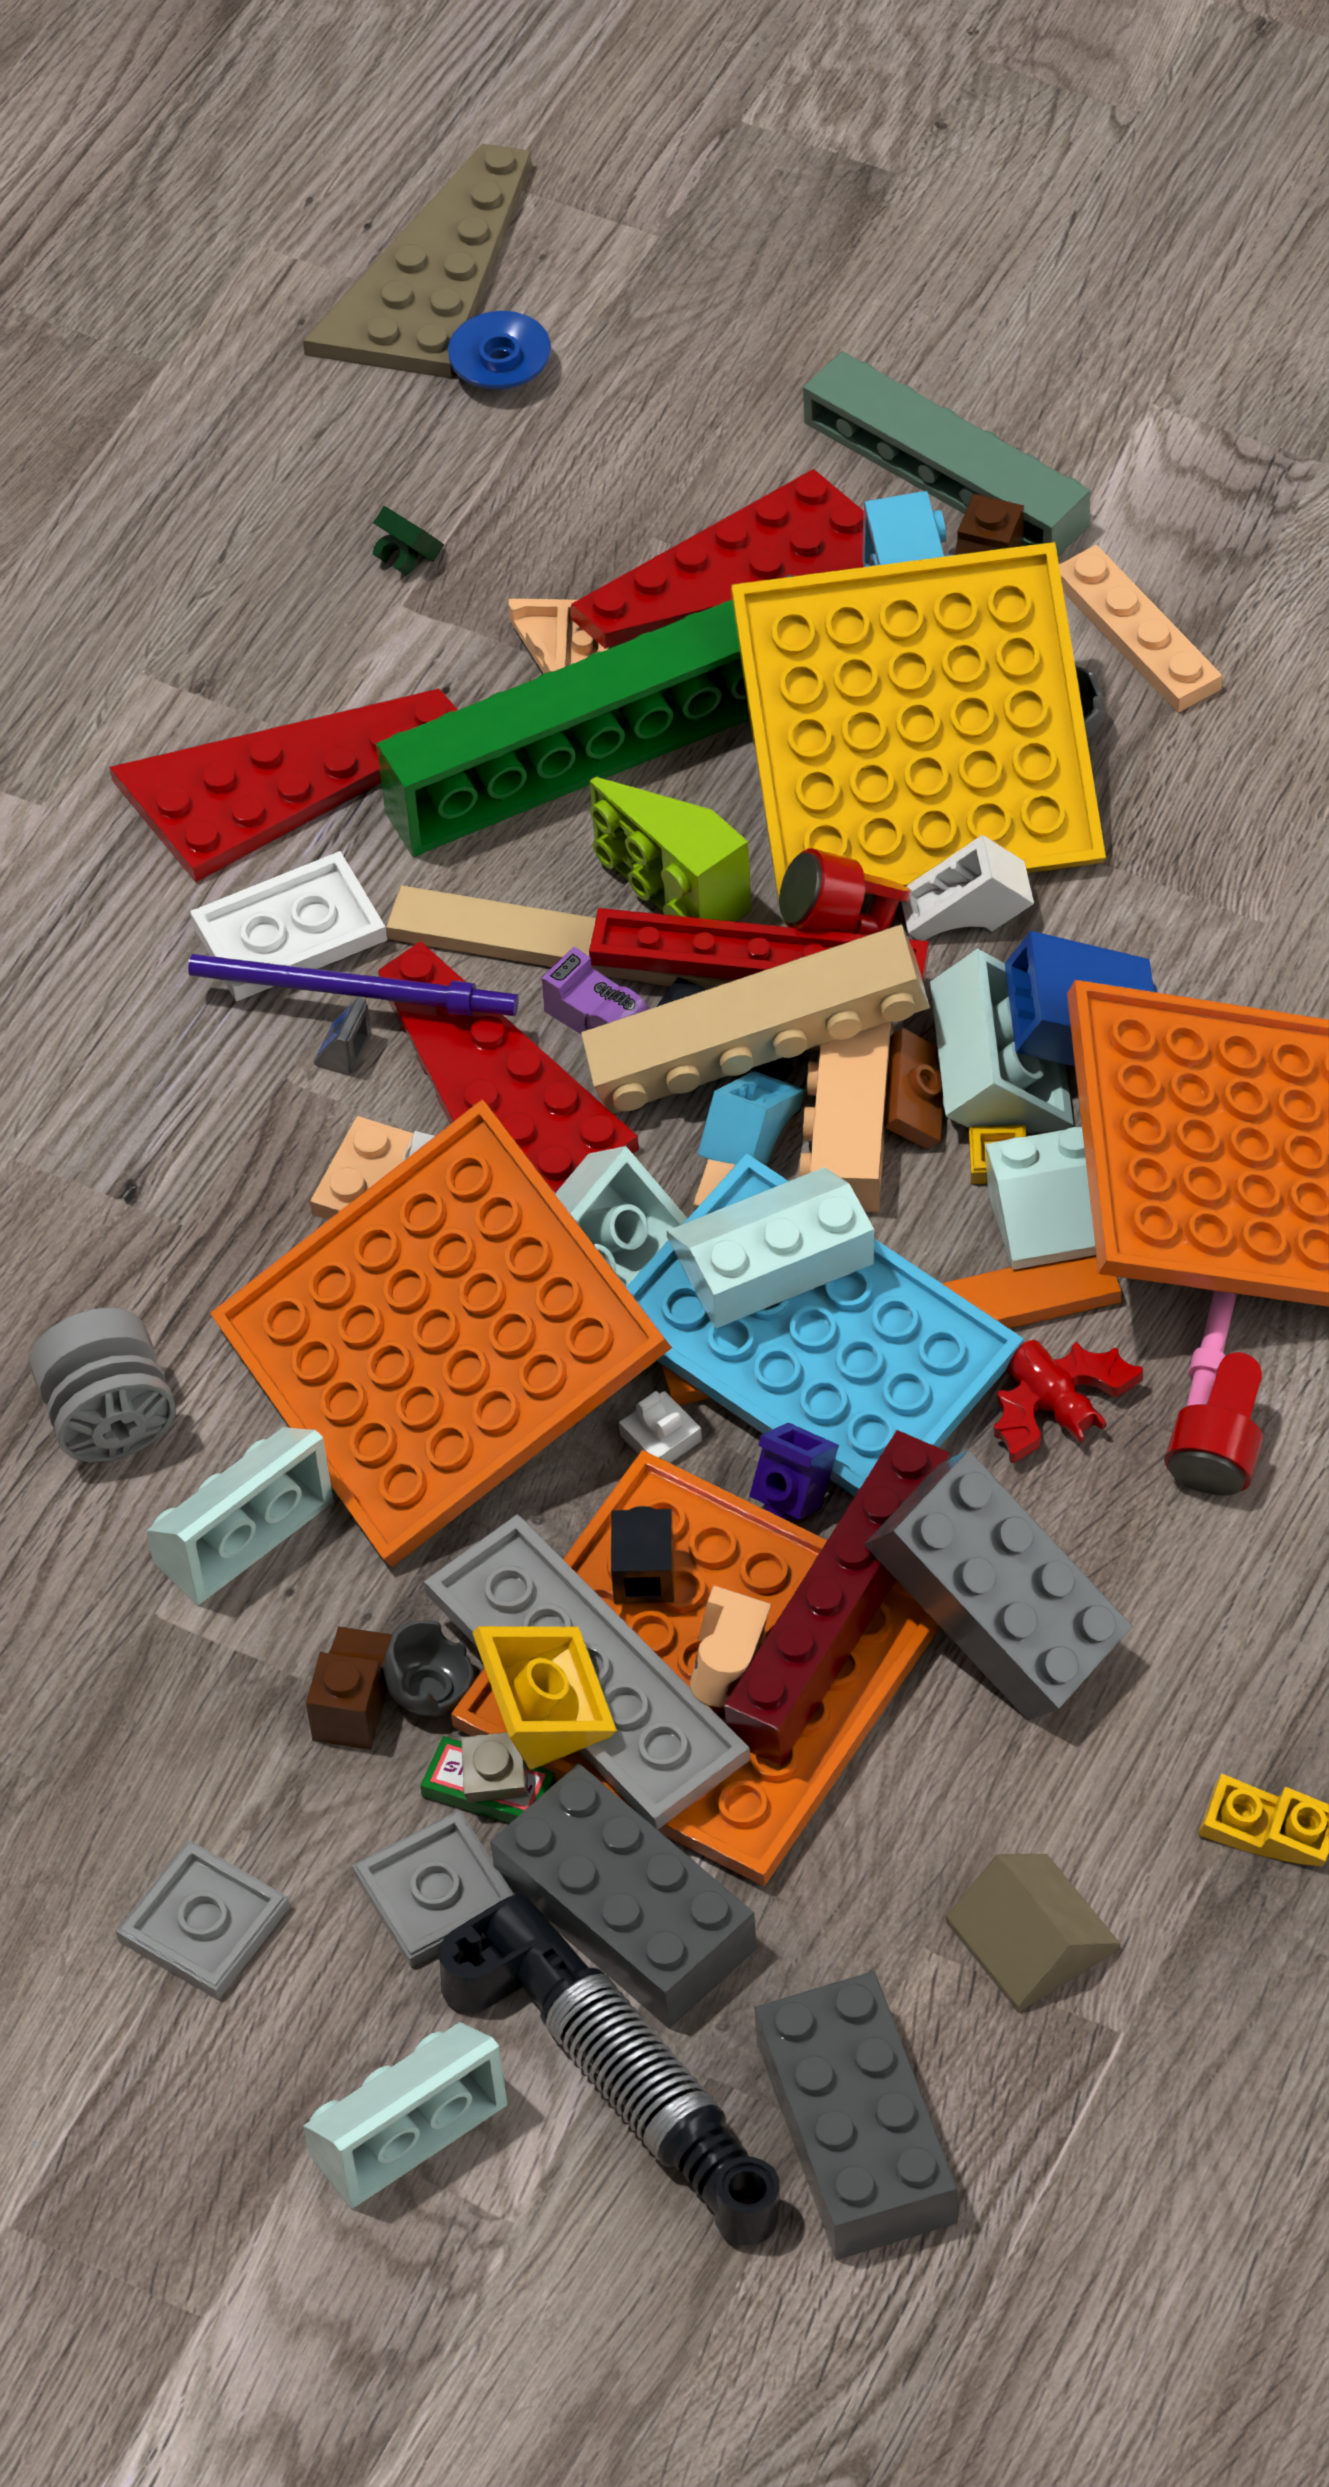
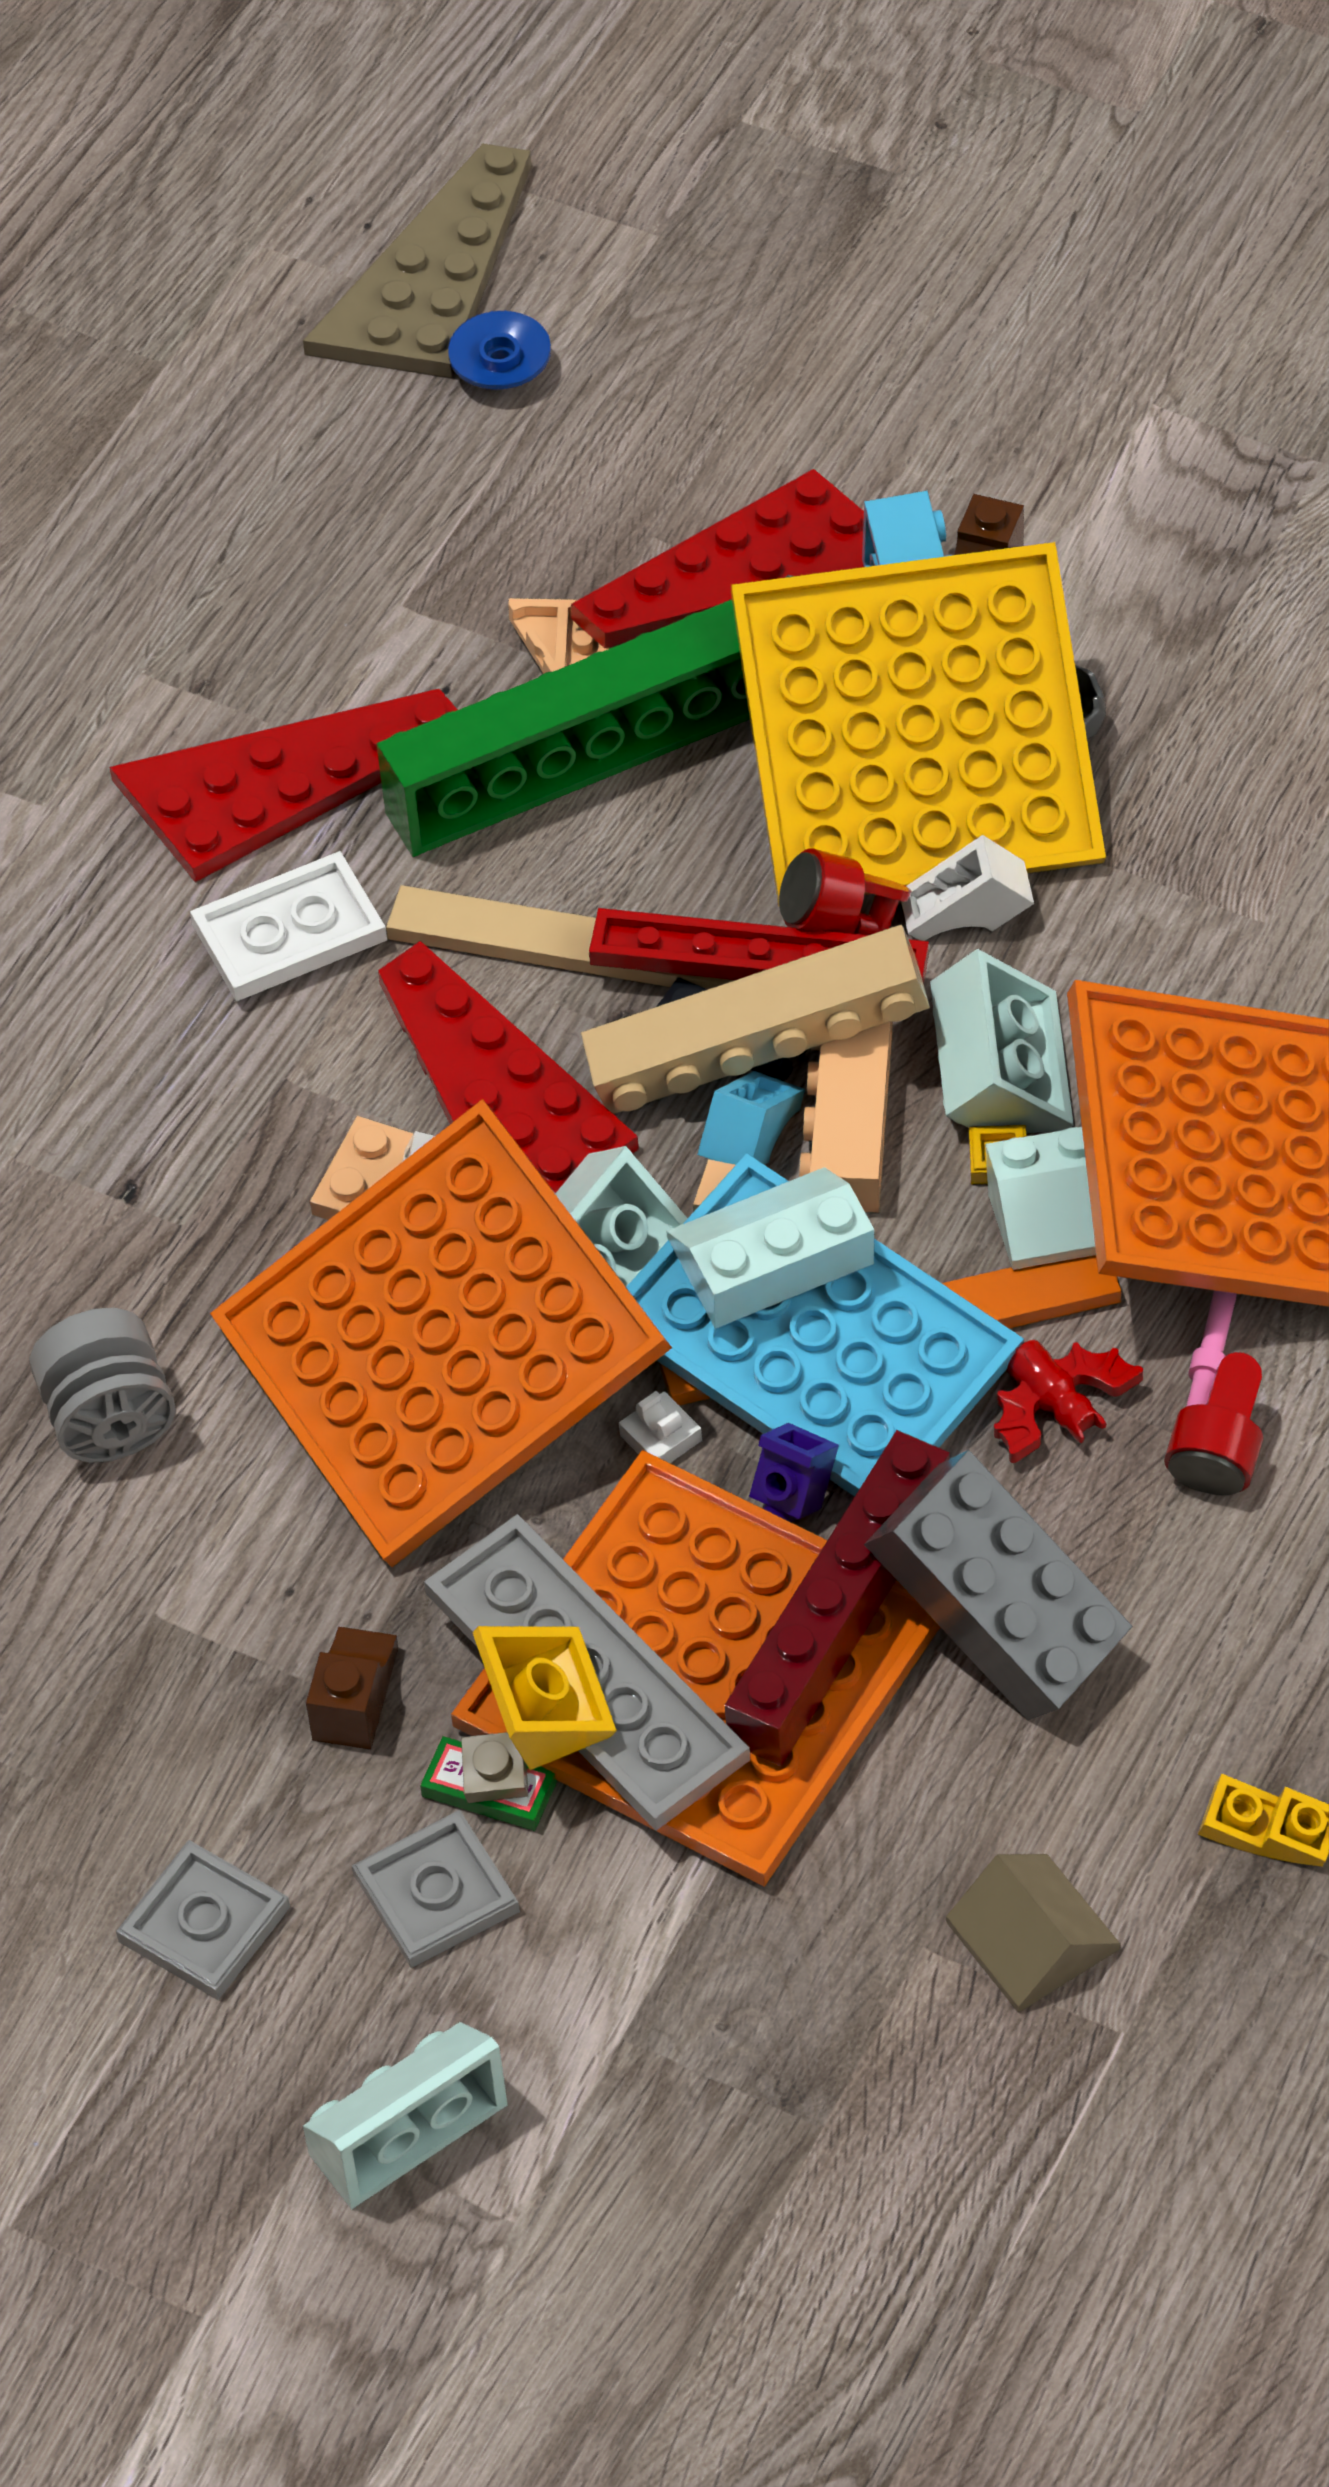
light aqua slope [146,1427,334,1606] -> none
dark purple bar [188,954,519,1017] -> none
flat silver slope [314,997,372,1075] -> none
dark green tile [373,506,445,575] -> none
dark grey hair [382,1620,475,1717] -> none
black piece [439,1894,780,2245] -> none
dark grey brick [490,1763,757,2029] -> none
medium lavender leg [542,946,649,1034] -> none
lime slope [590,777,752,922] -> none
black brick [611,1506,674,1604] -> none
light nougat leg [690,1586,771,1707] -> none
dark grey brick [754,1971,958,2260] -> none
sand green brick [803,351,1090,556] -> none
dark orange plate [884,1028,943,1150] -> none
blue brick [1005,930,1157,1066] -> none
light nougat plate [1059,544,1223,713] -> none

